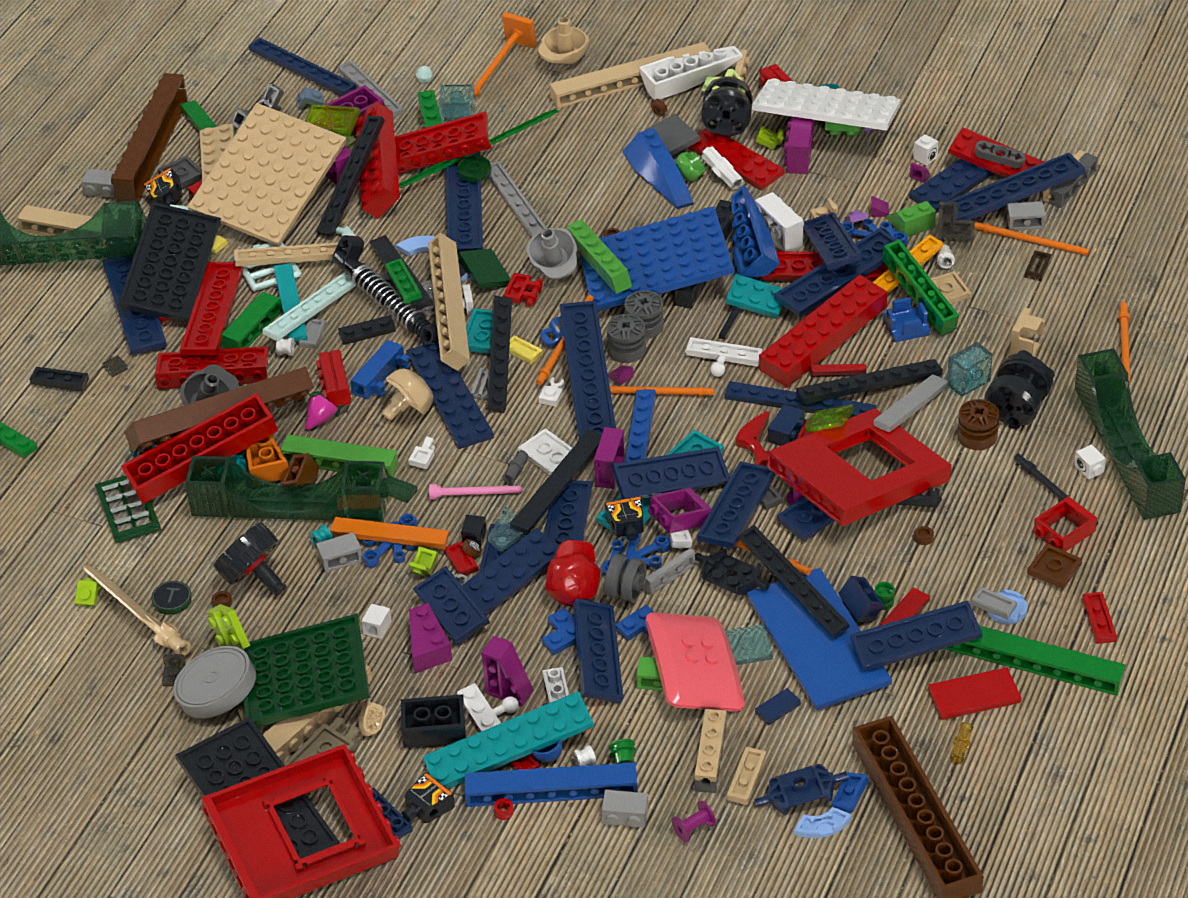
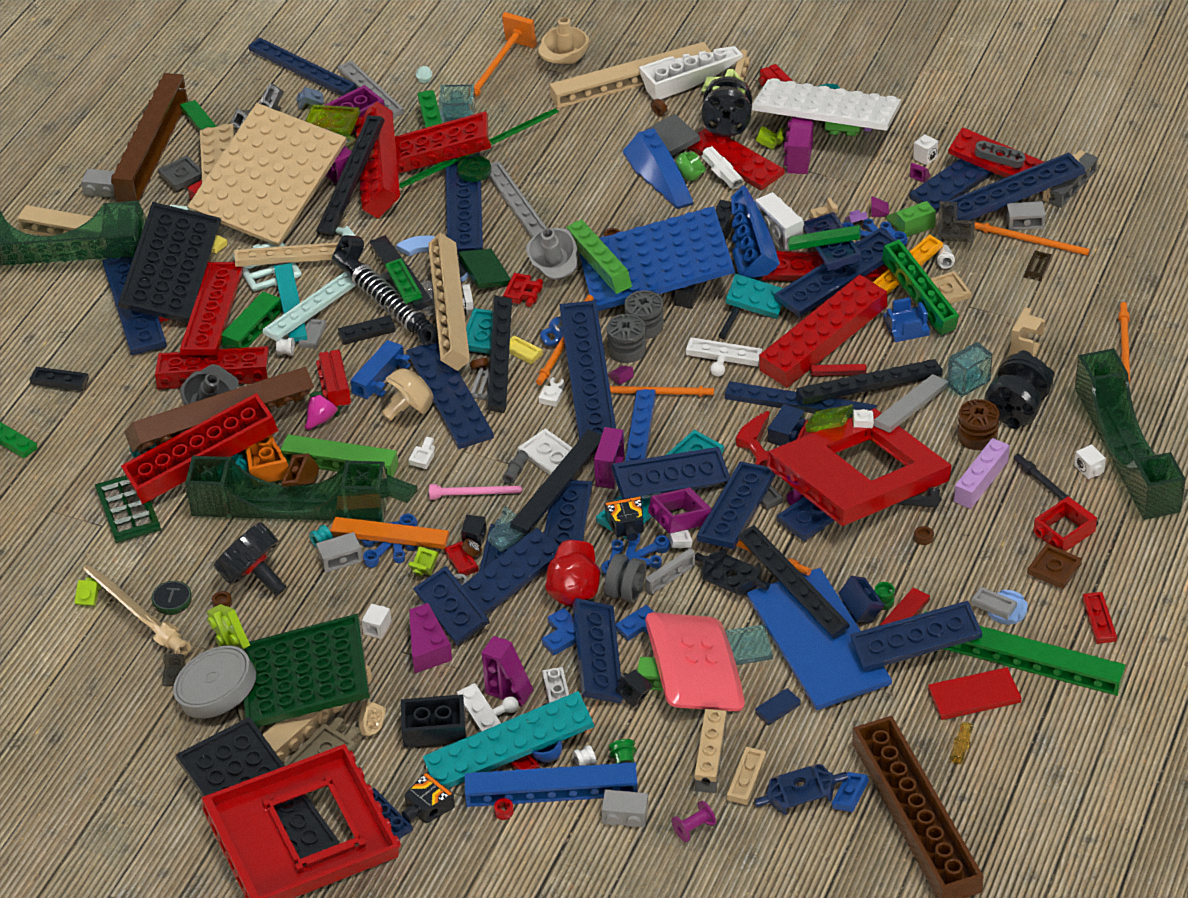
clear smoke tile [102,355,128,377] -> none
black torso [143,167,183,206] -> none
light blue tile [794,807,852,838] -> none
none -> reddish brown tile [469,358,489,370]
none -> black brick [615,669,653,707]
none -> green tile [788,225,861,251]
none -> white plate [853,409,874,428]
none -> lavender brick [954,438,1010,509]

